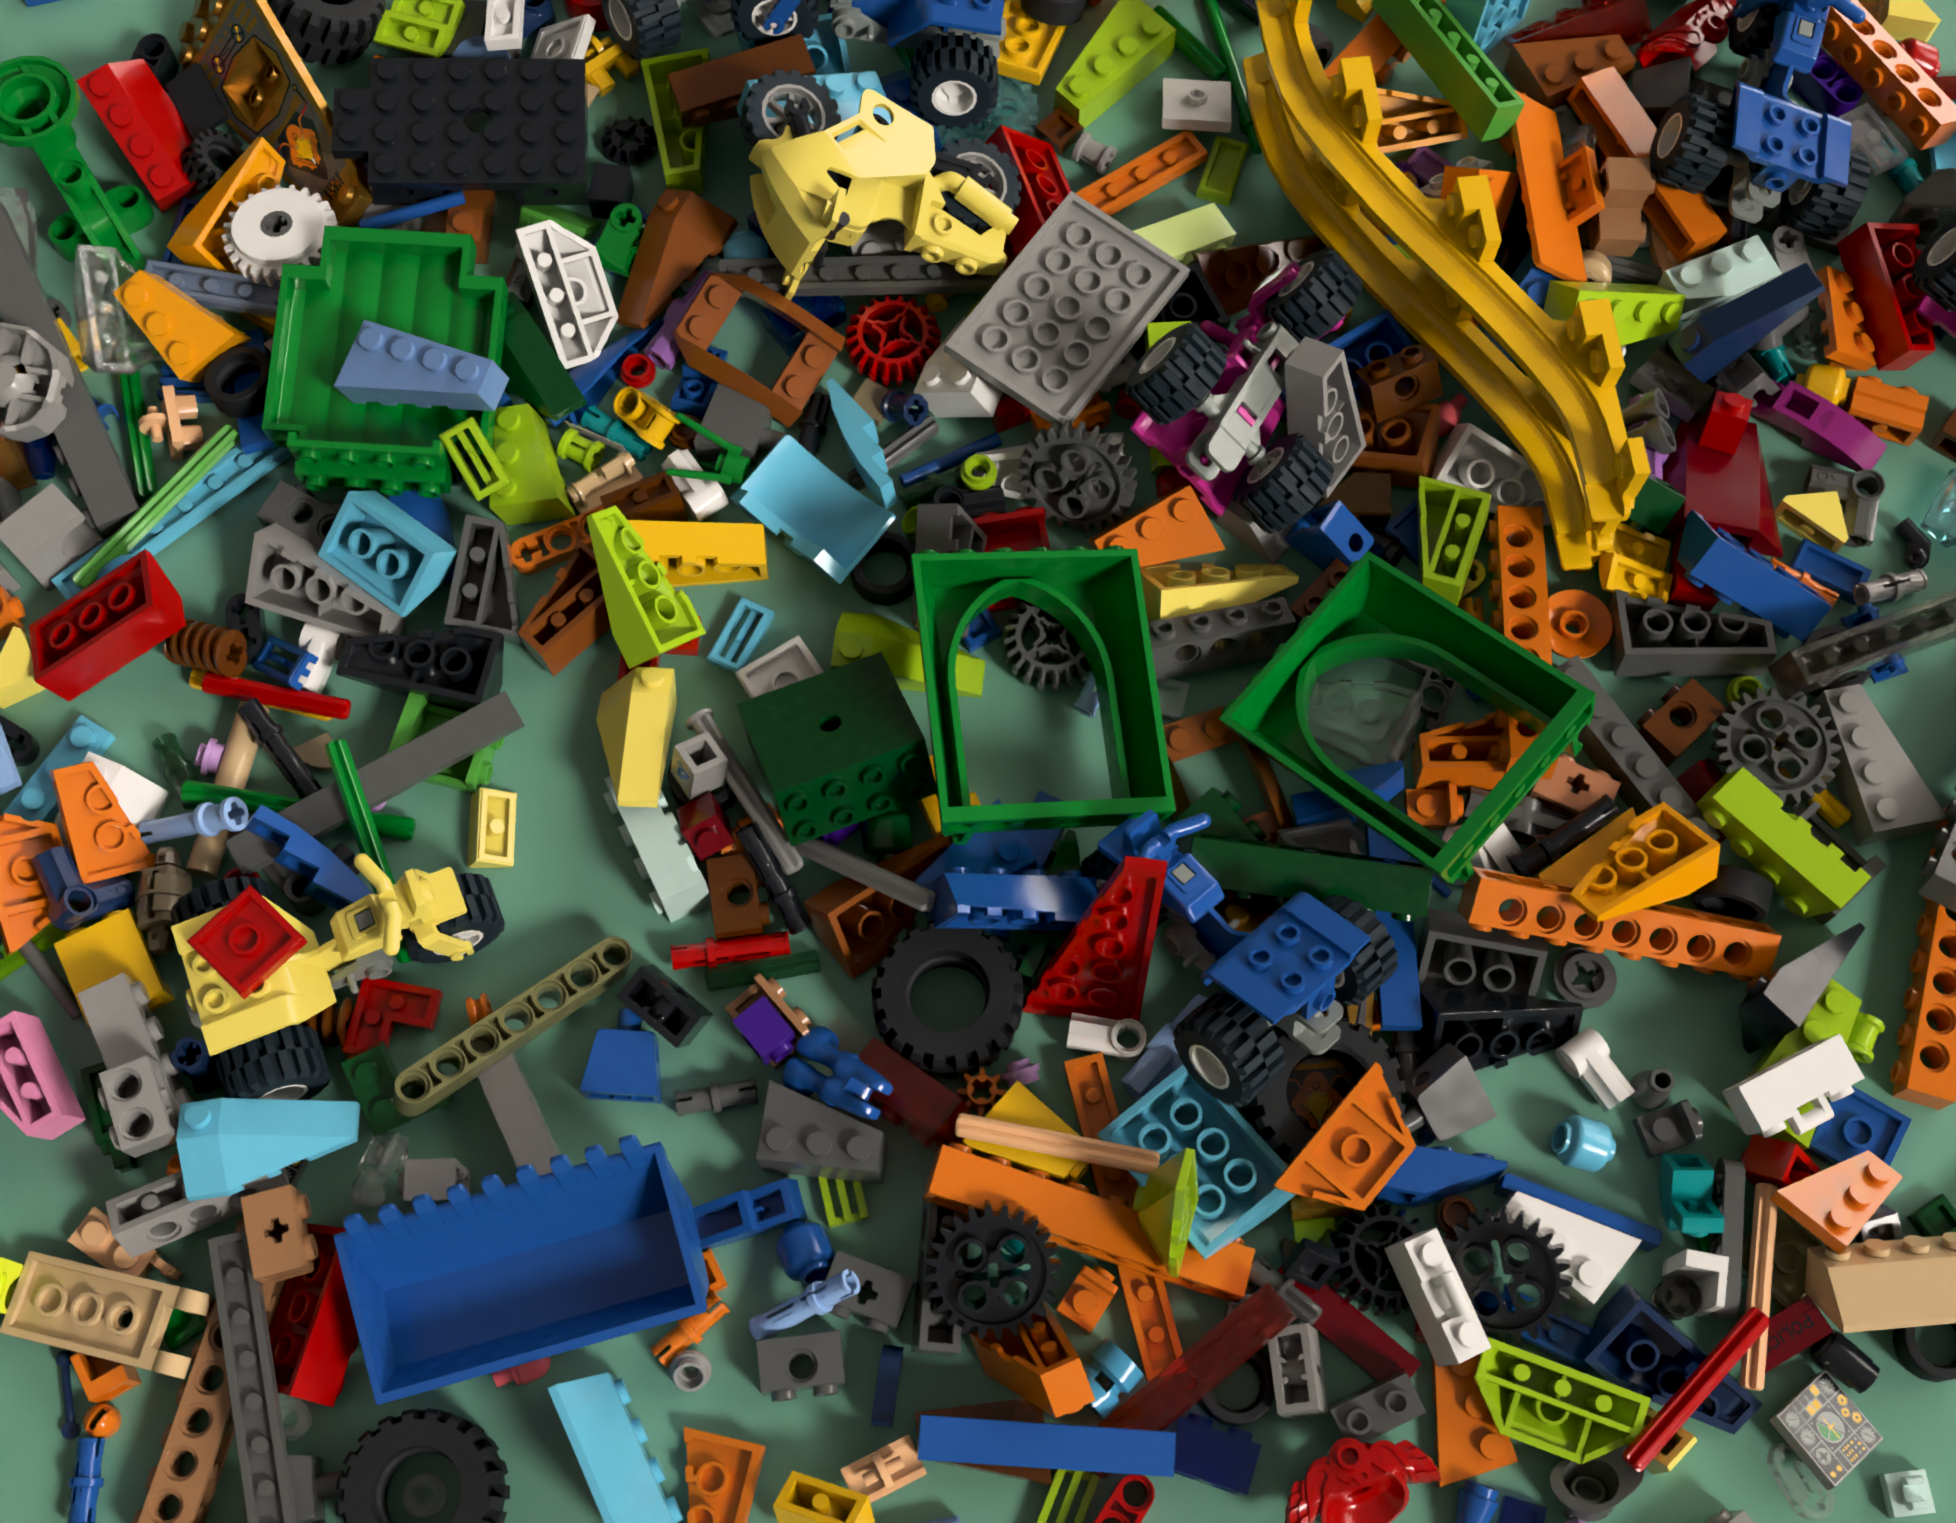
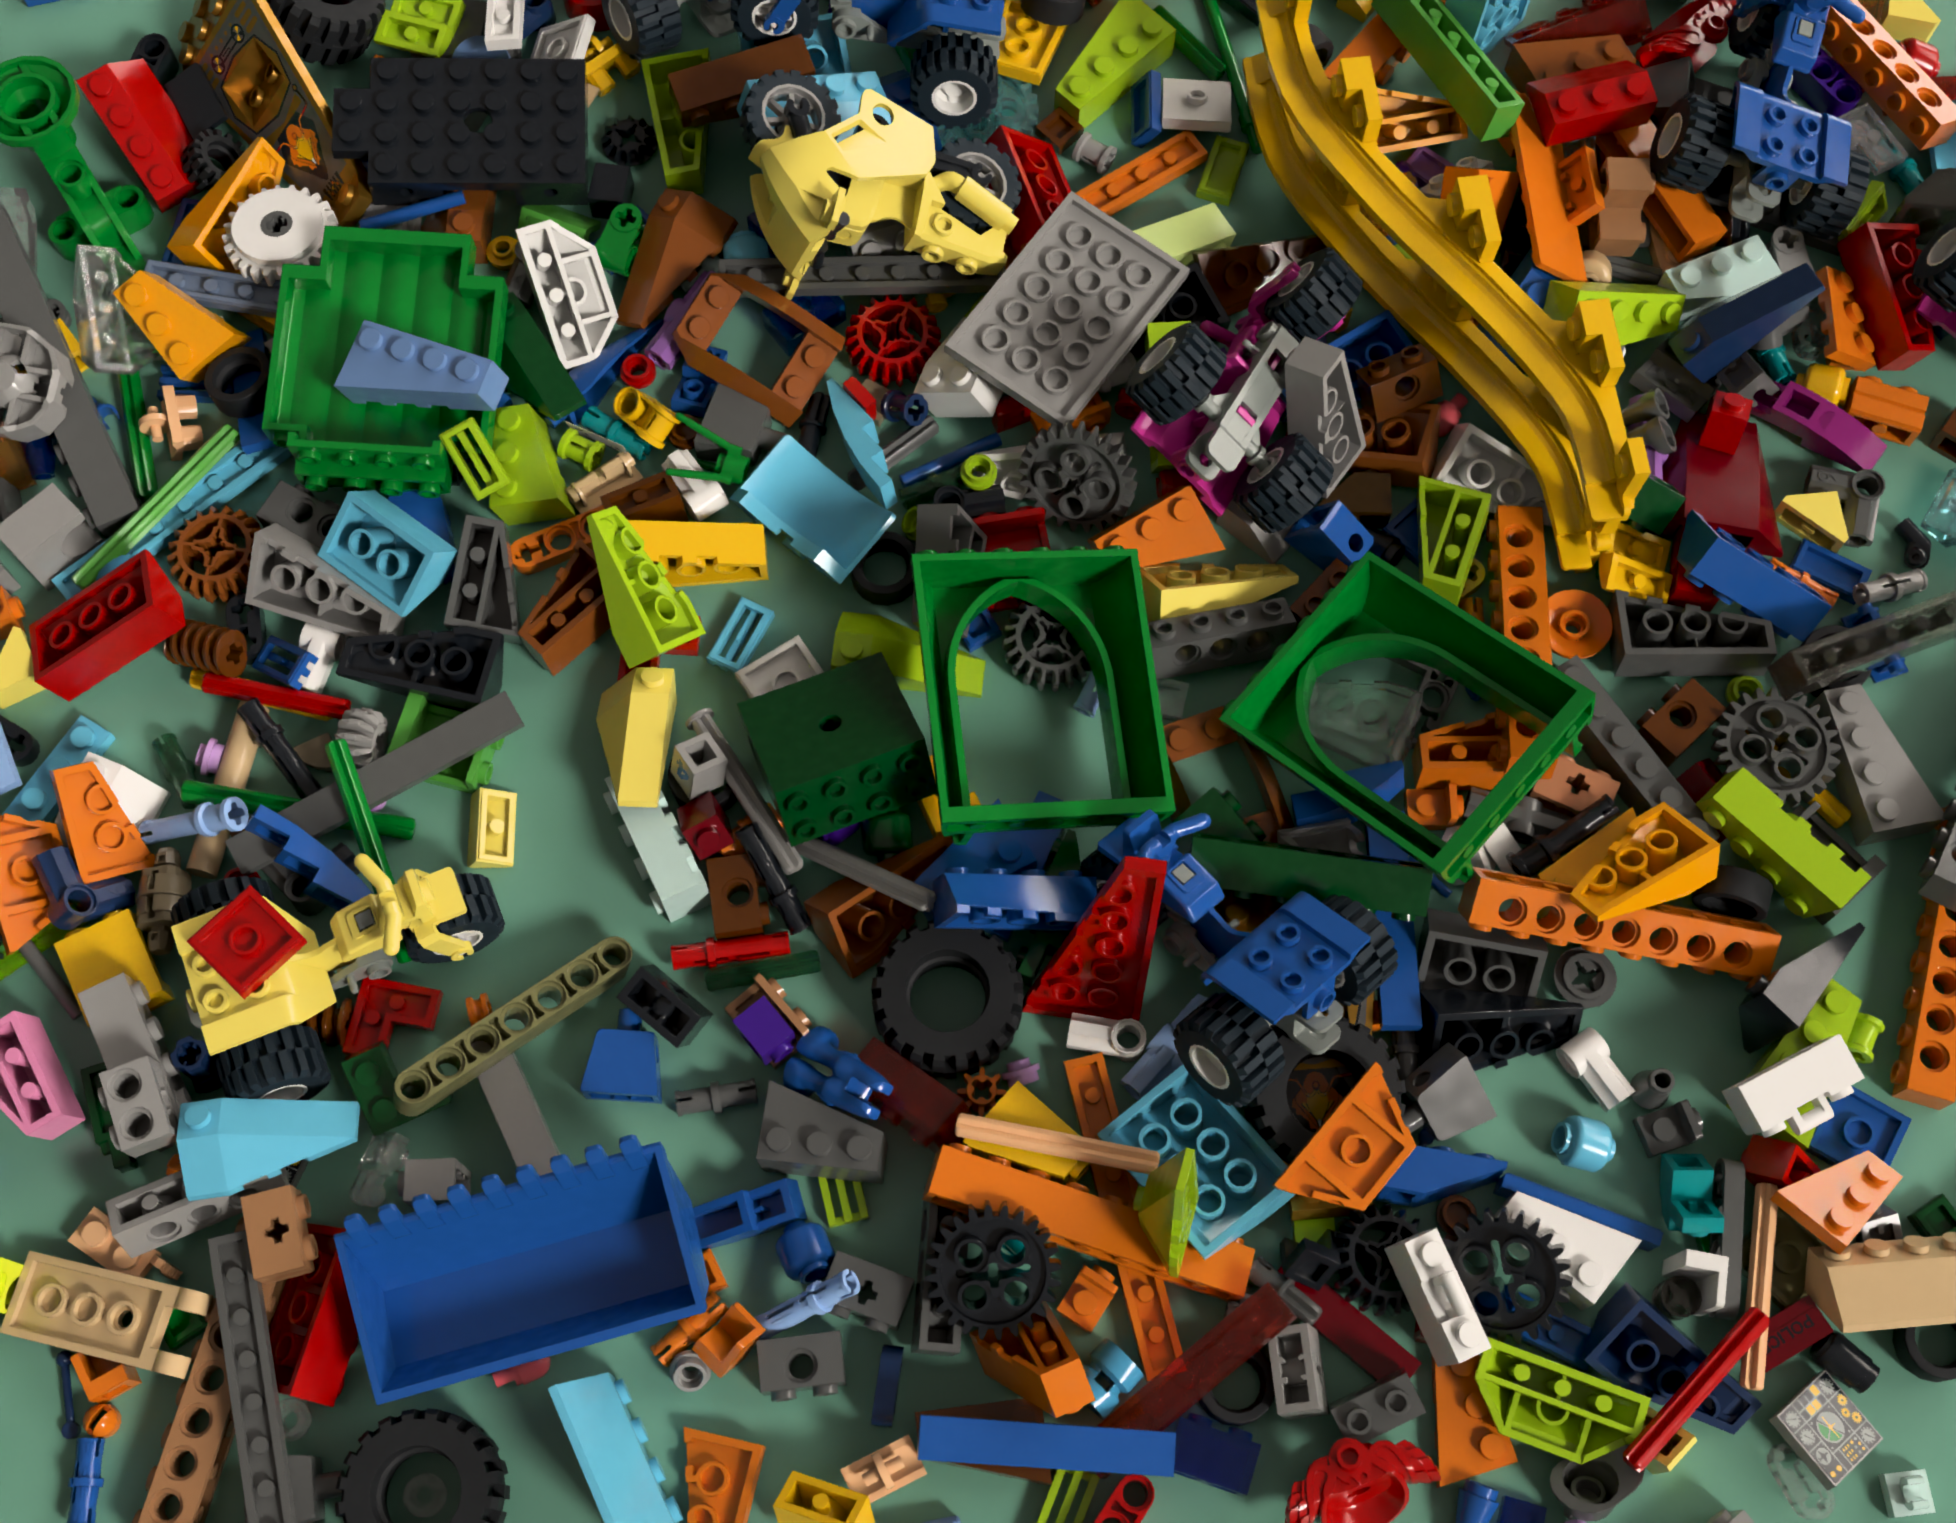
none -> dark orange gear [166,505,263,604]
none -> light grey gear [334,707,389,770]
none -> yellow plate [486,236,518,271]
none -> orange panel [691,1302,766,1379]
none -> red tile [843,376,877,420]
none -> tile [1131,69,1162,148]
none -> red slope [1525,60,1658,147]
none -> lime tile [1838,180,1888,242]

